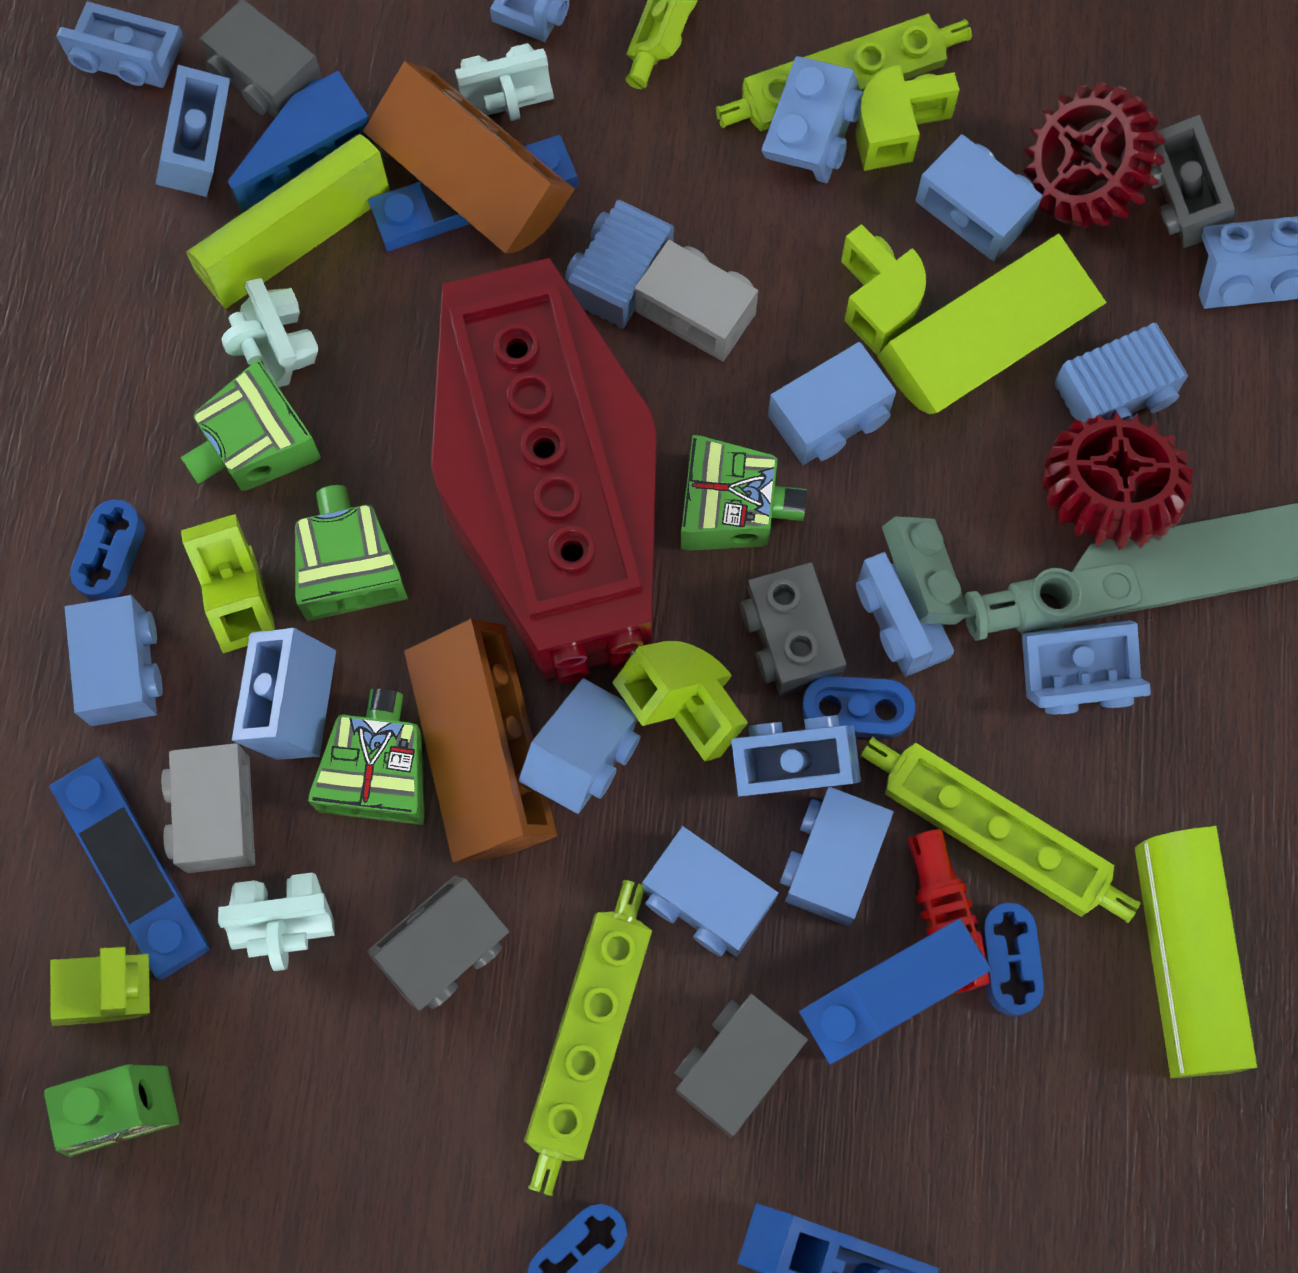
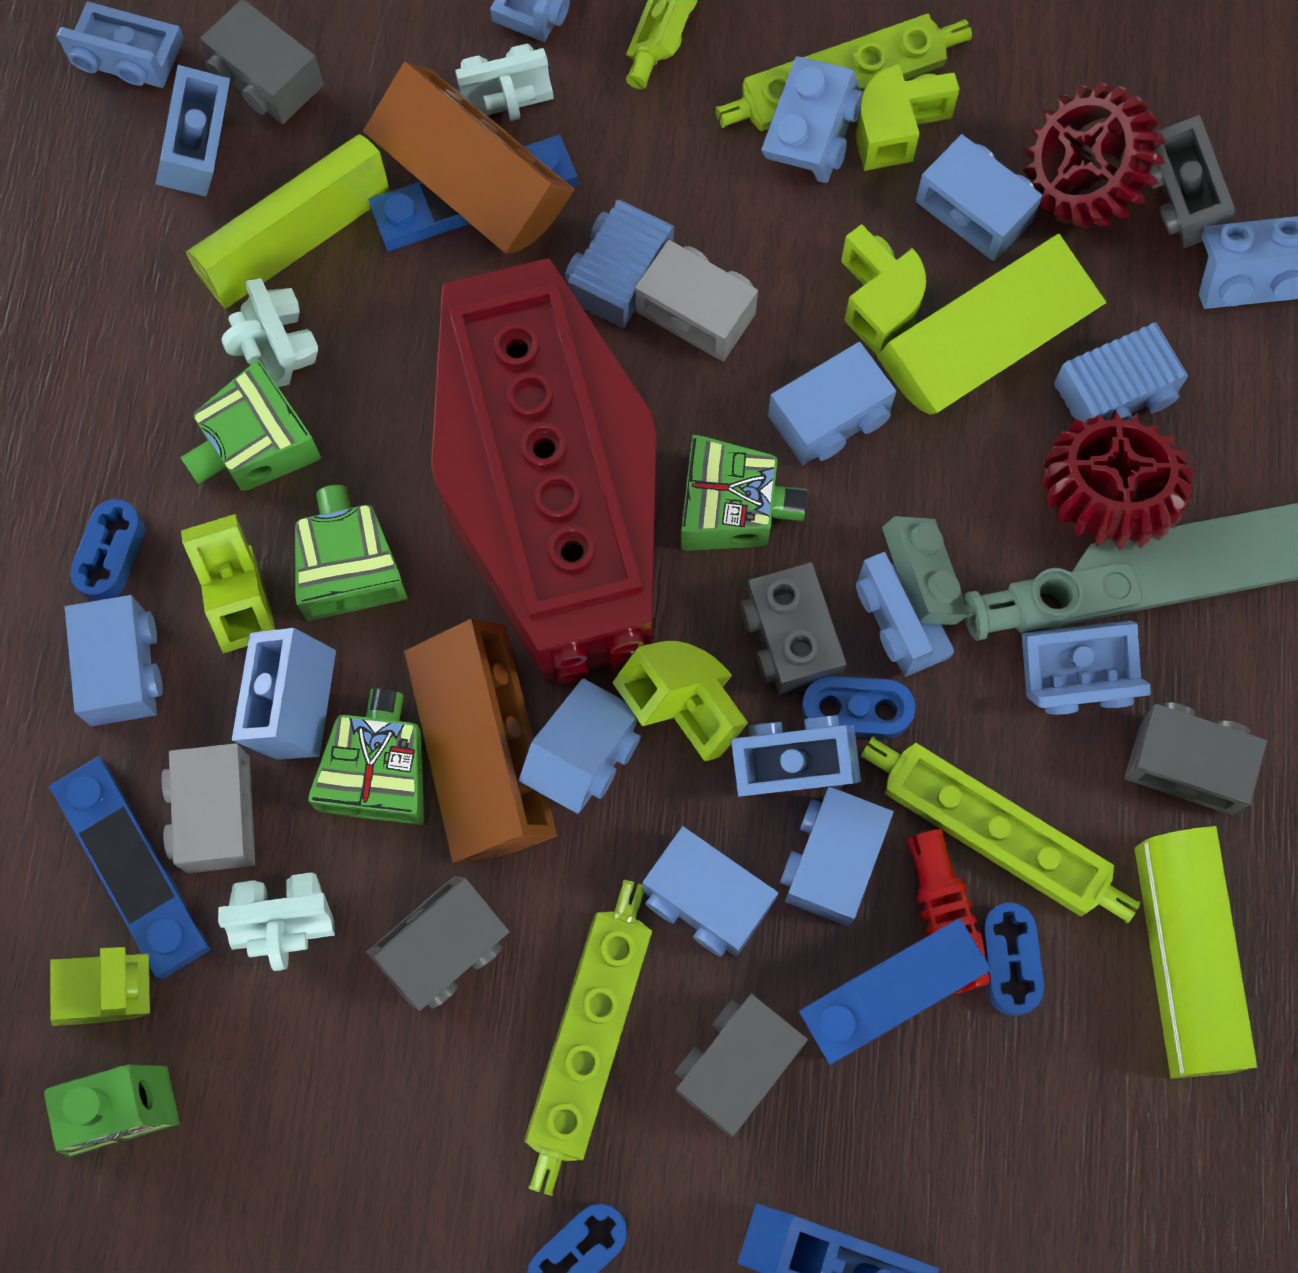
blue slope [228,71,376,213] -> none
none -> dark grey brick [1124,702,1268,816]

